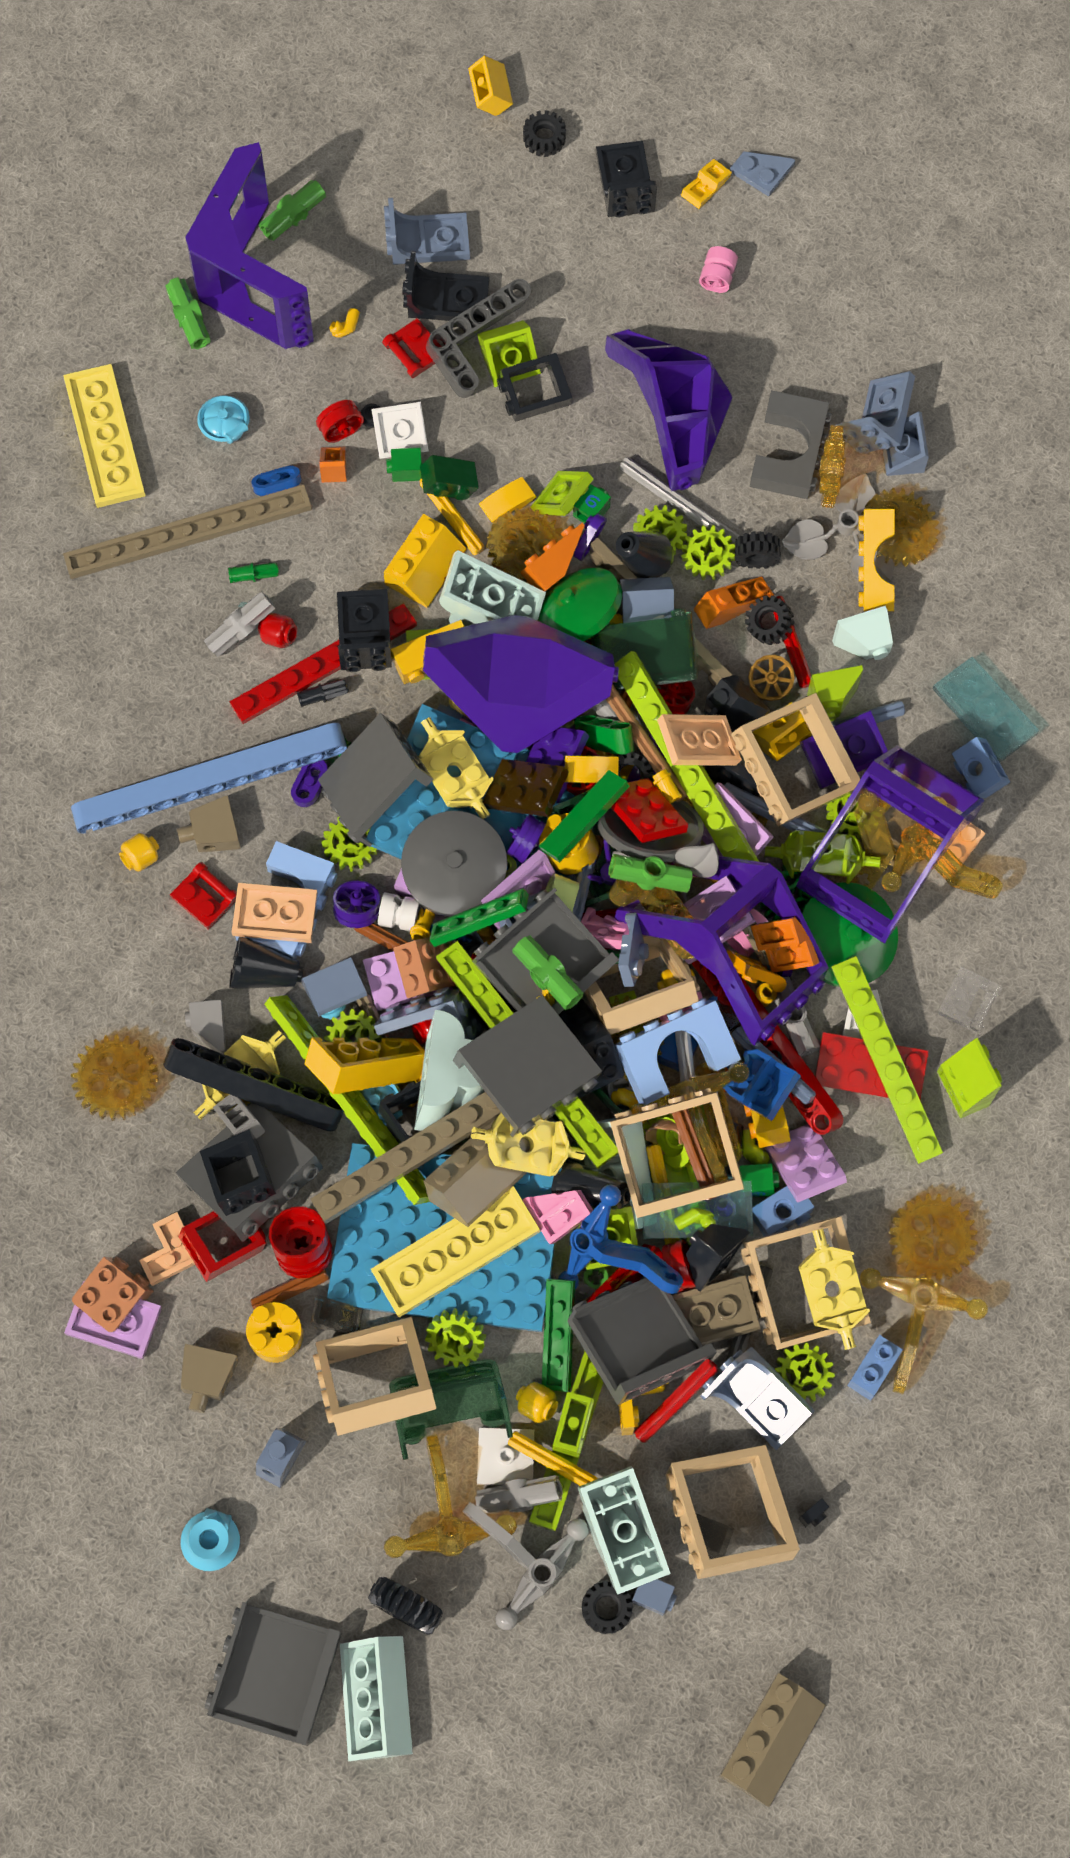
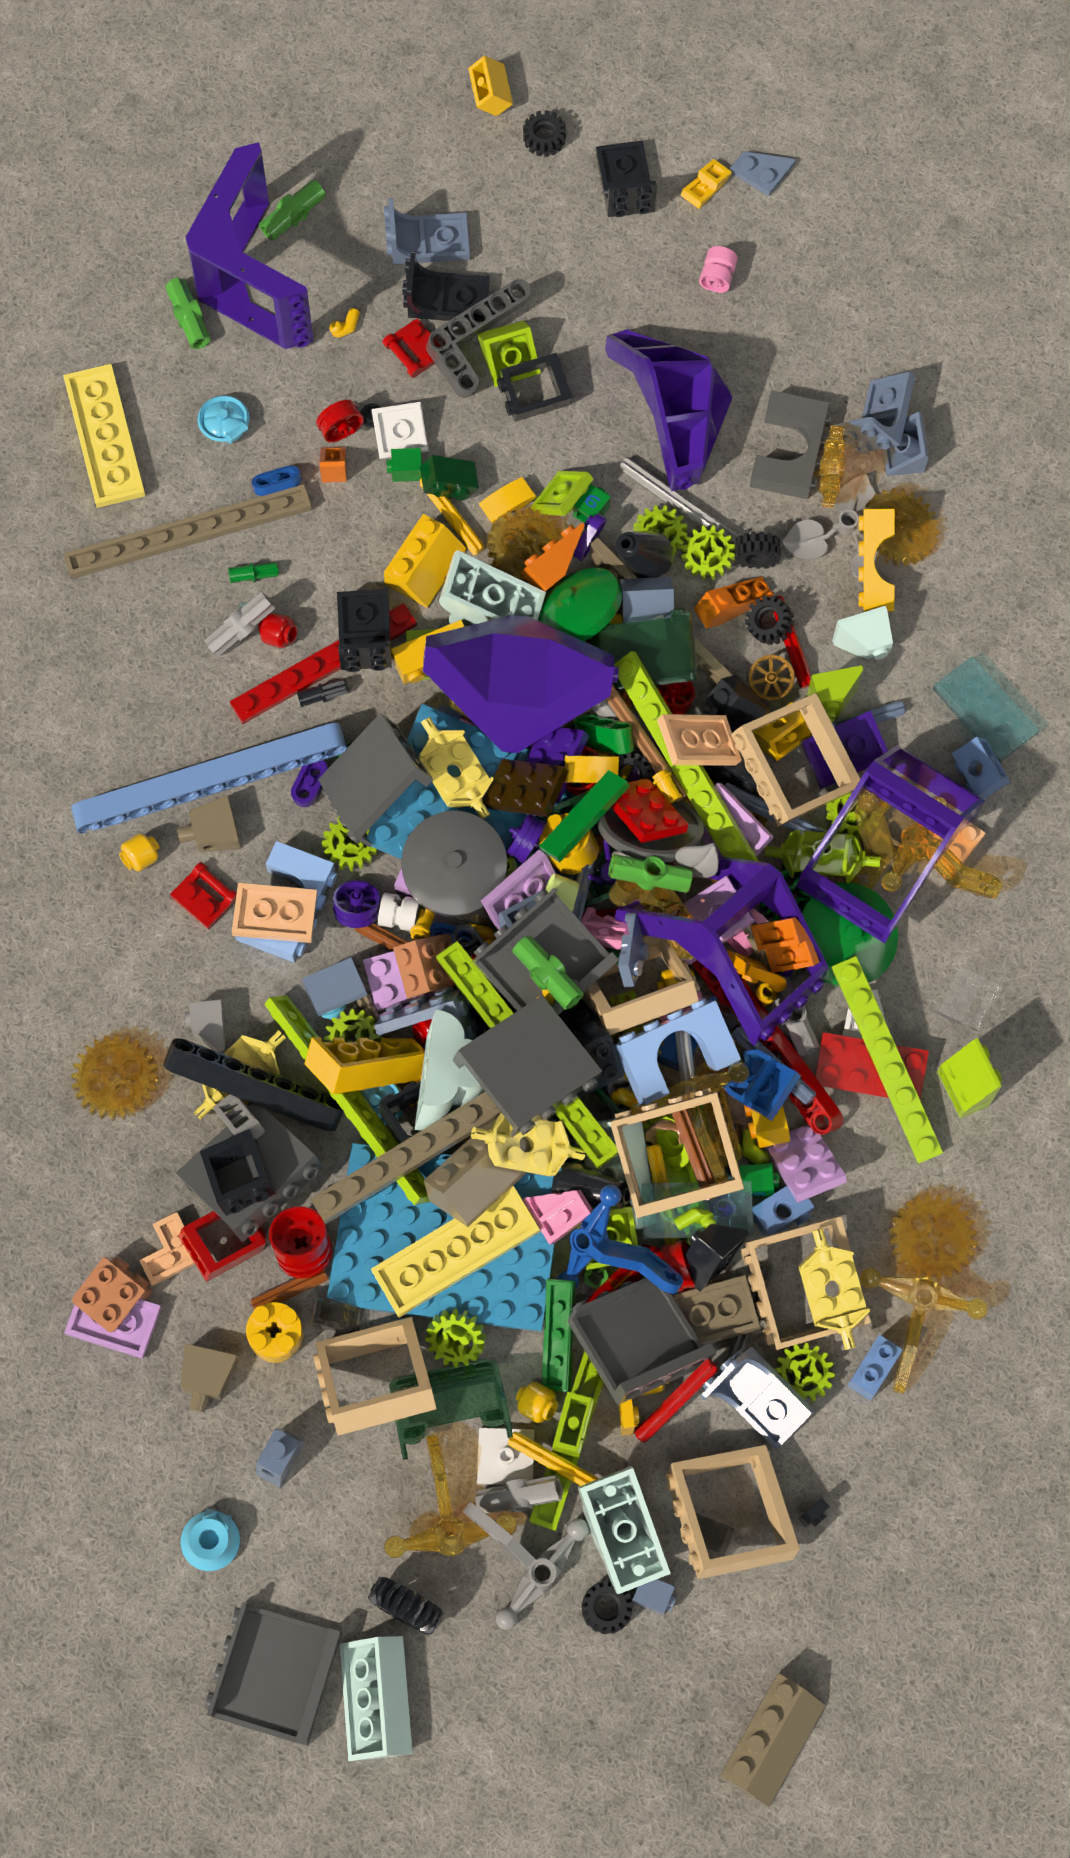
black cone [229,937,304,989] -> none
green tile [429,888,529,947] -> none

